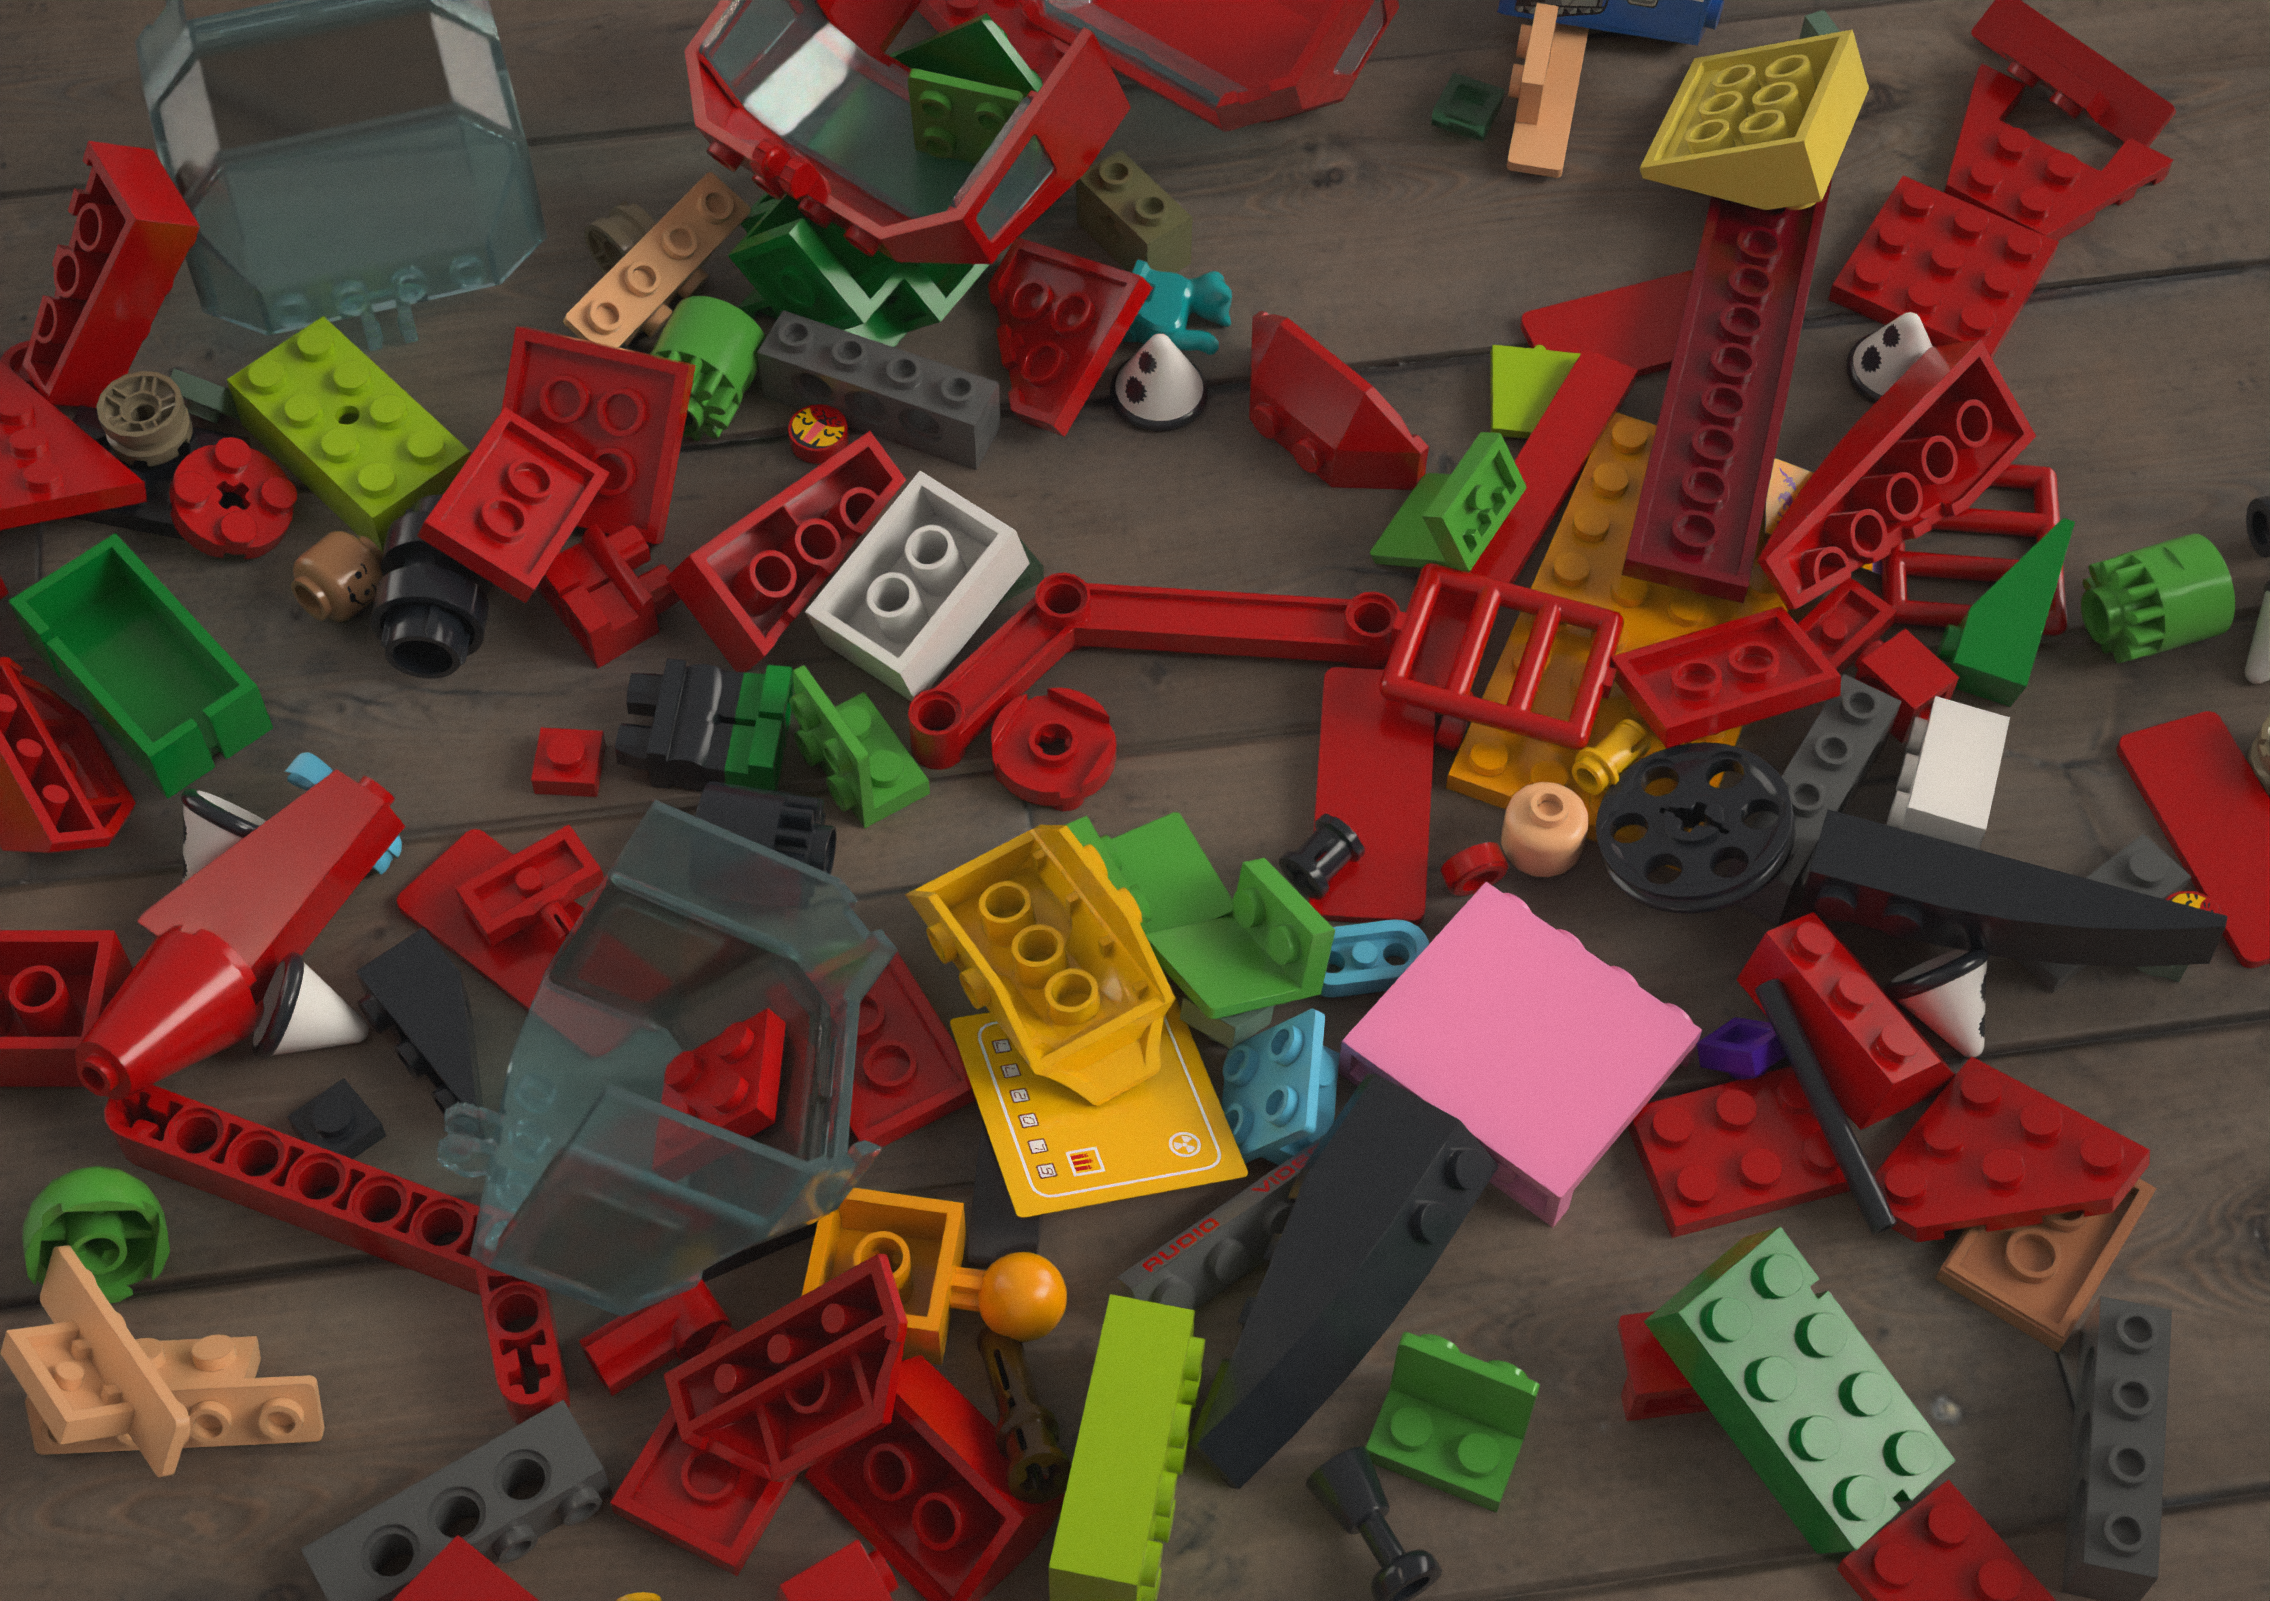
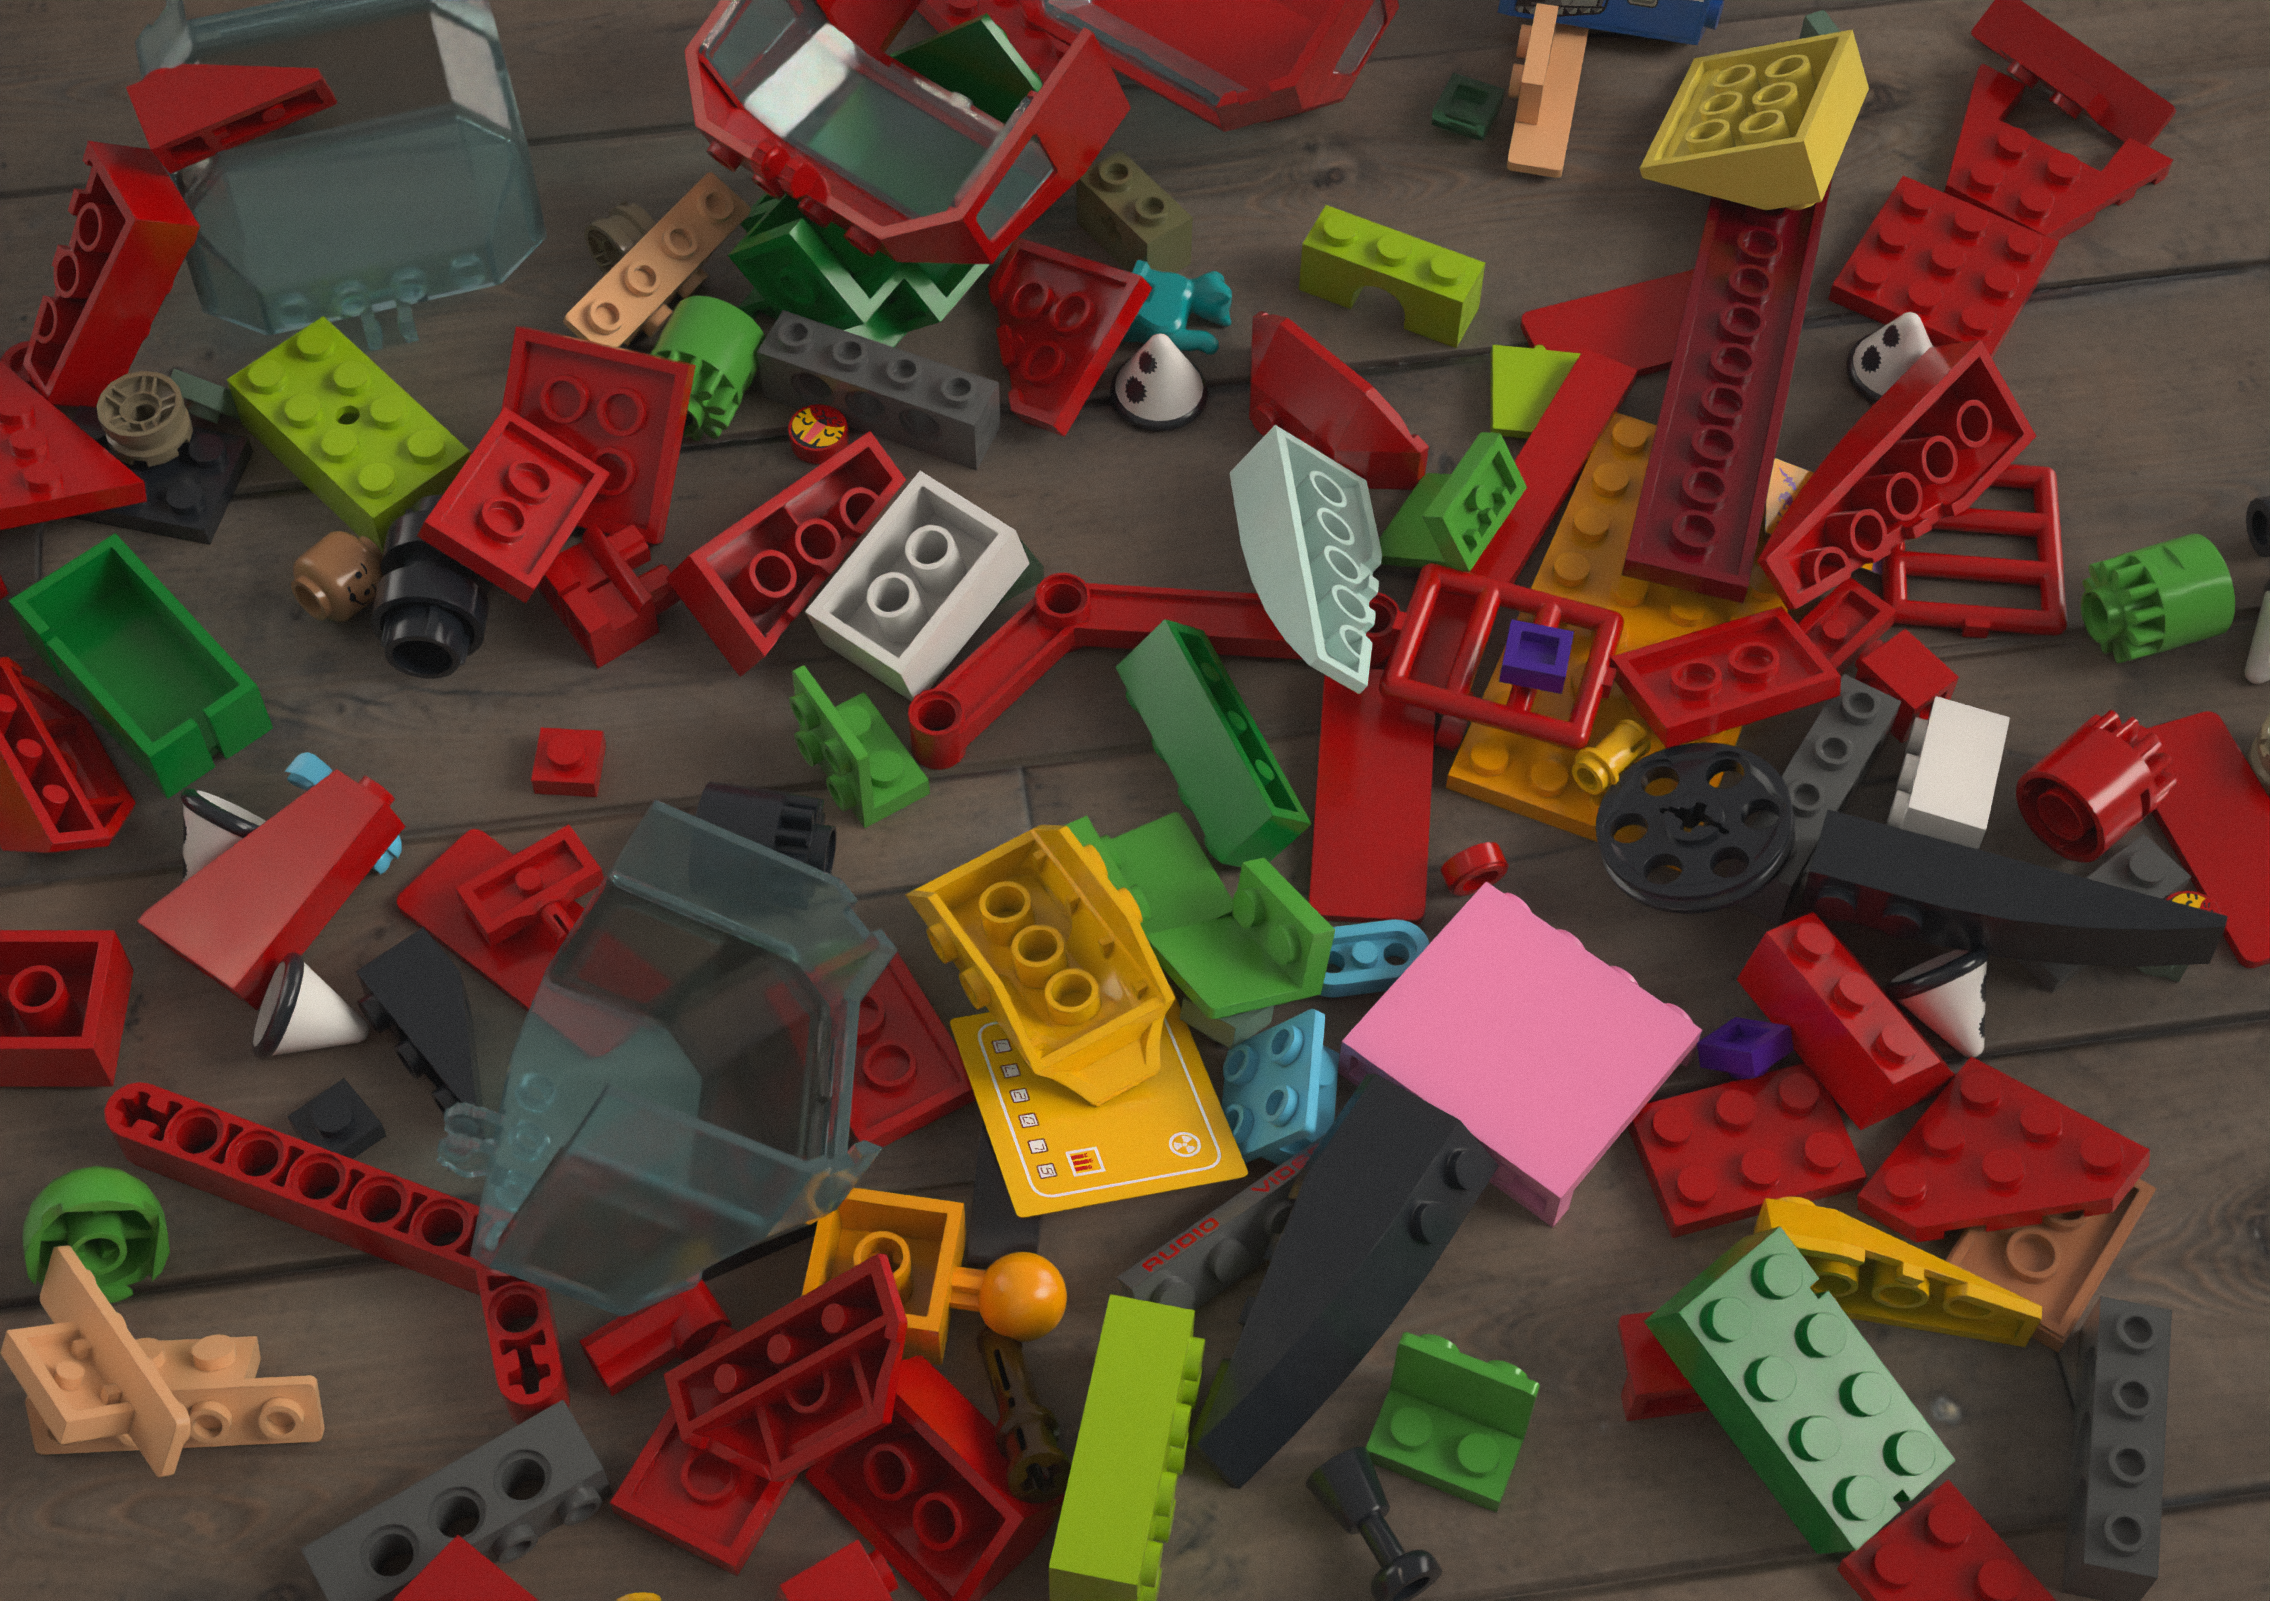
red cone [75,925,265,1100] -> none
red plate [169,437,297,560] -> none
black hips [615,658,794,792] -> none
red plate [652,1008,786,1180] -> none
bright green bracket [907,68,1036,174] -> none
red plate [991,687,1116,812] -> none
black bush [1279,813,1365,900] -> none
light nougat head [1501,782,1588,878] -> none
black piece [1755,978,1897,1235] -> none
green slope [1937,518,2075,707] -> none
none -> red slope [126,64,338,174]
none -> green brick [1115,619,1312,867]
none -> light aqua wedge [1229,425,1382,694]
none -> lime arch [1299,205,1485,348]
none -> dark purple plate [1499,619,1574,694]
none -> yellow wedge [1753,1197,2042,1347]
none -> red gear [2016,710,2177,863]

